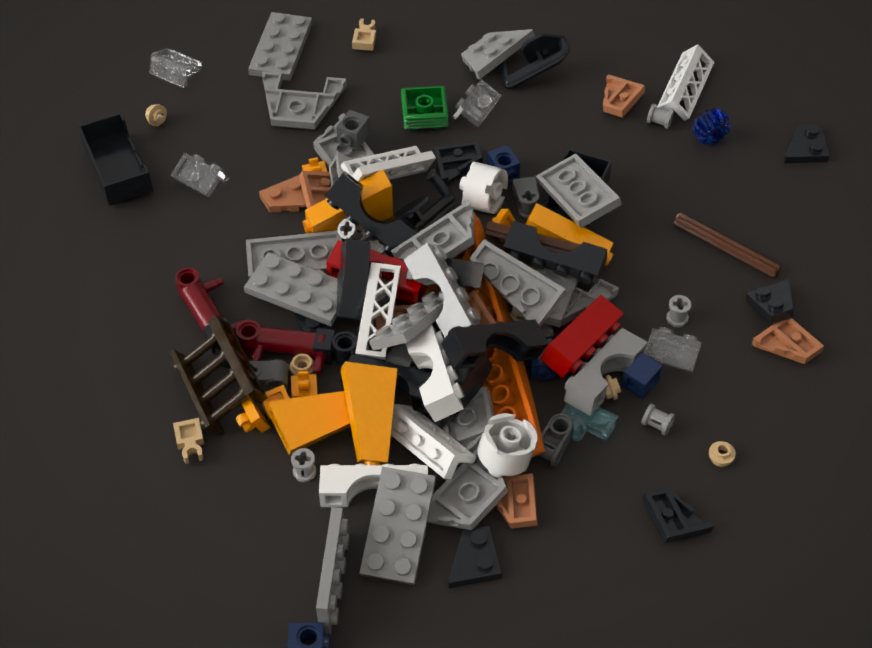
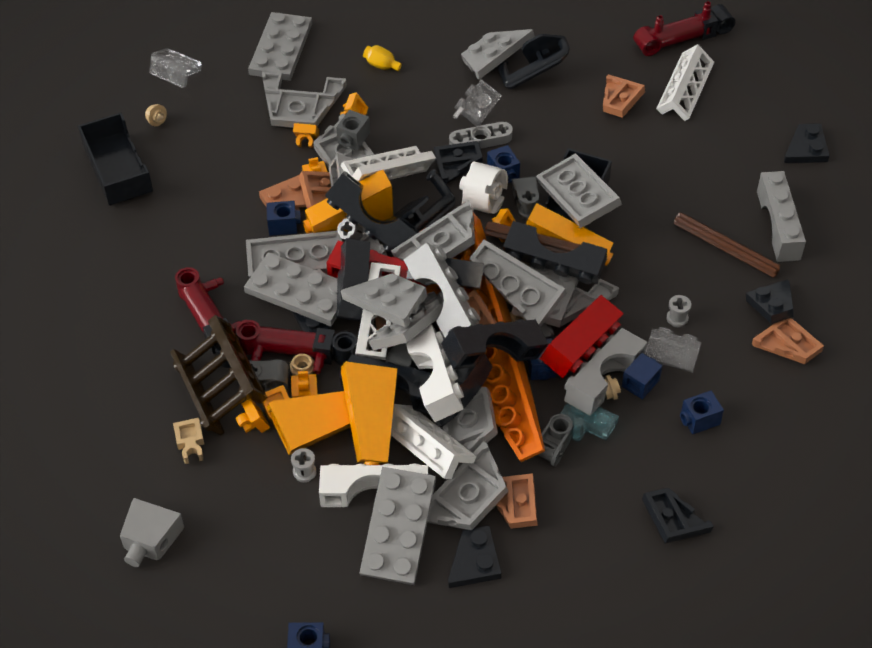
clear bracket [170,152,228,198] -> none
light grey plate [316,507,350,635] -> none
tan plate [352,19,376,51] -> none
green brick [401,86,448,130] -> none
white brick [477,413,538,477] -> none
light grey bush [641,403,675,435] -> none
light grey bush [646,104,674,129] -> none
clear blue gear [692,107,732,146] -> none
tan plate [709,441,736,467] -> none
none -> light grey torso [120,498,184,567]
none -> dark blue brick [266,200,301,236]
none -> light orange tile [293,123,319,148]
none -> light orange tile [340,92,369,115]
none -> light grey wing [341,273,427,328]
none -> yellow plant [363,45,402,71]
none -> light grey beam [449,122,513,149]
none -> dark red piece [633,1,736,56]
none -> dark blue brick [680,390,724,434]
none -> light grey arch [757,171,806,262]

